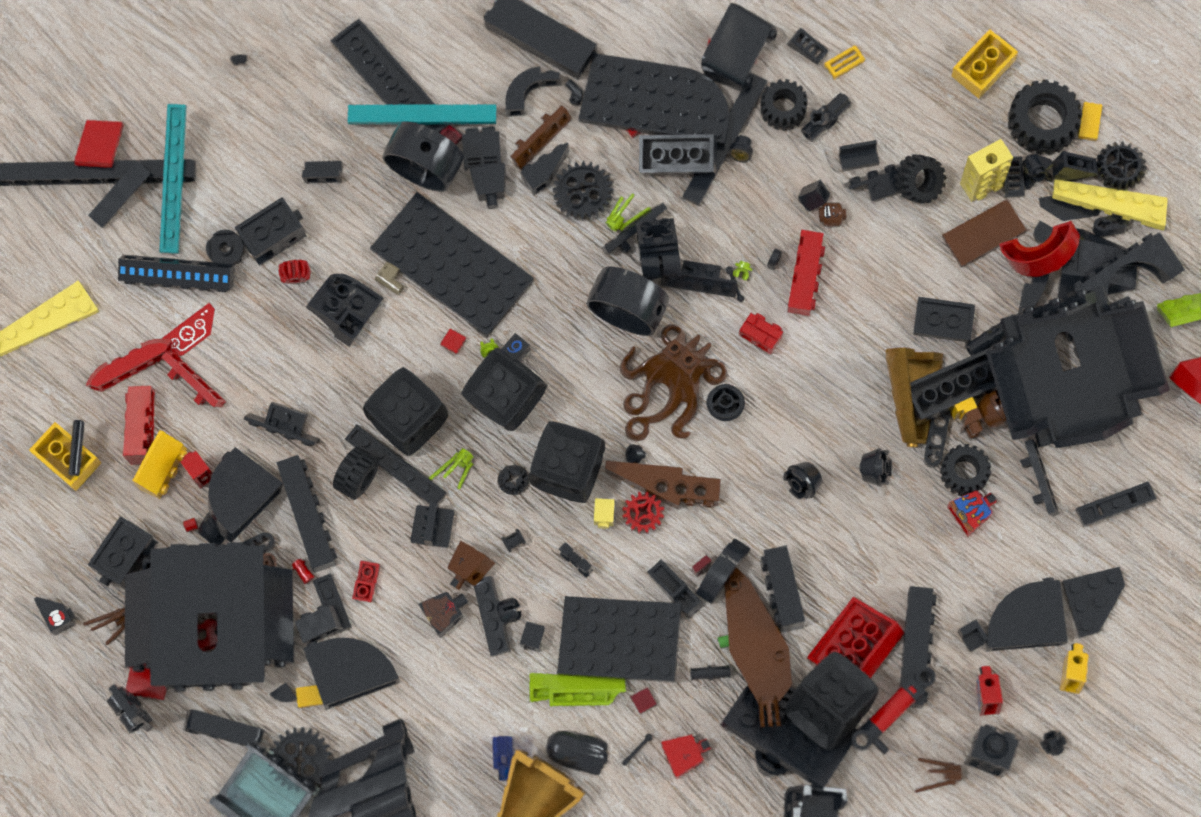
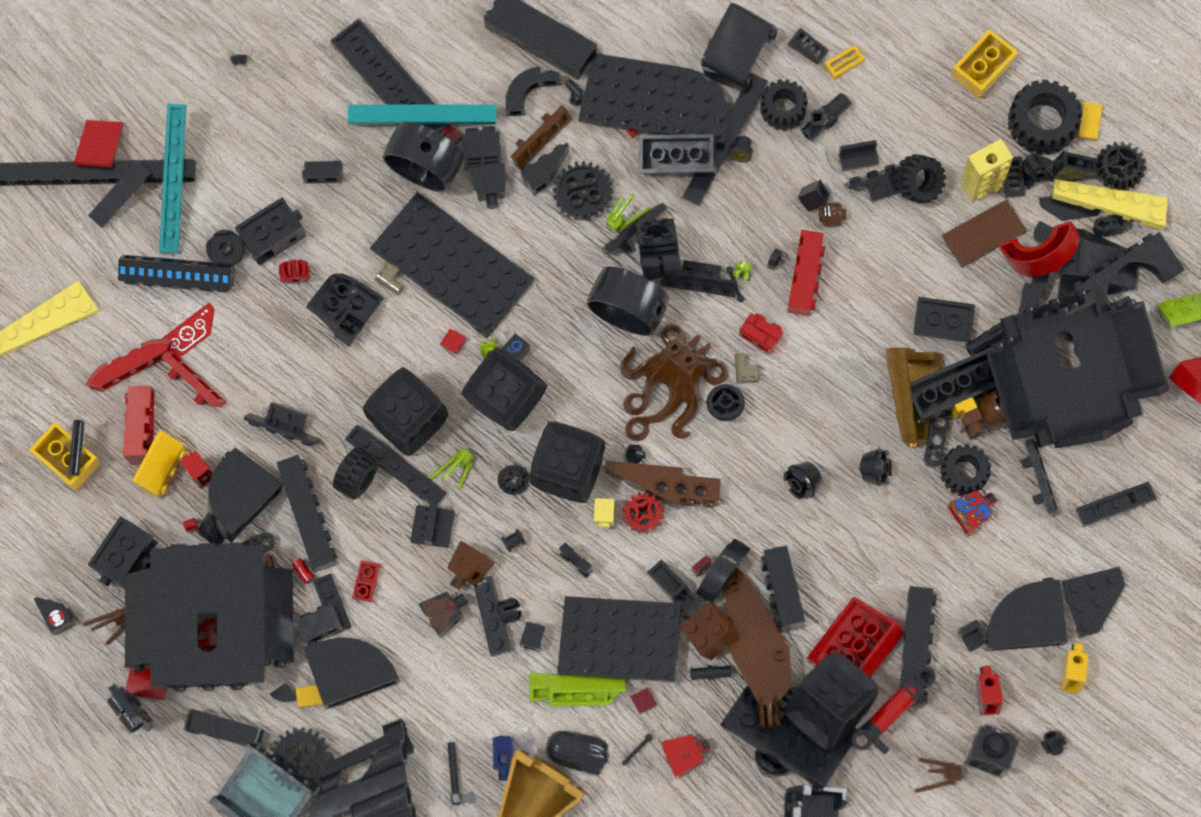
none -> black piece [447,742,475,806]
none -> reddish brown brick [680,601,740,661]
none -> dark tan piece [734,353,760,384]

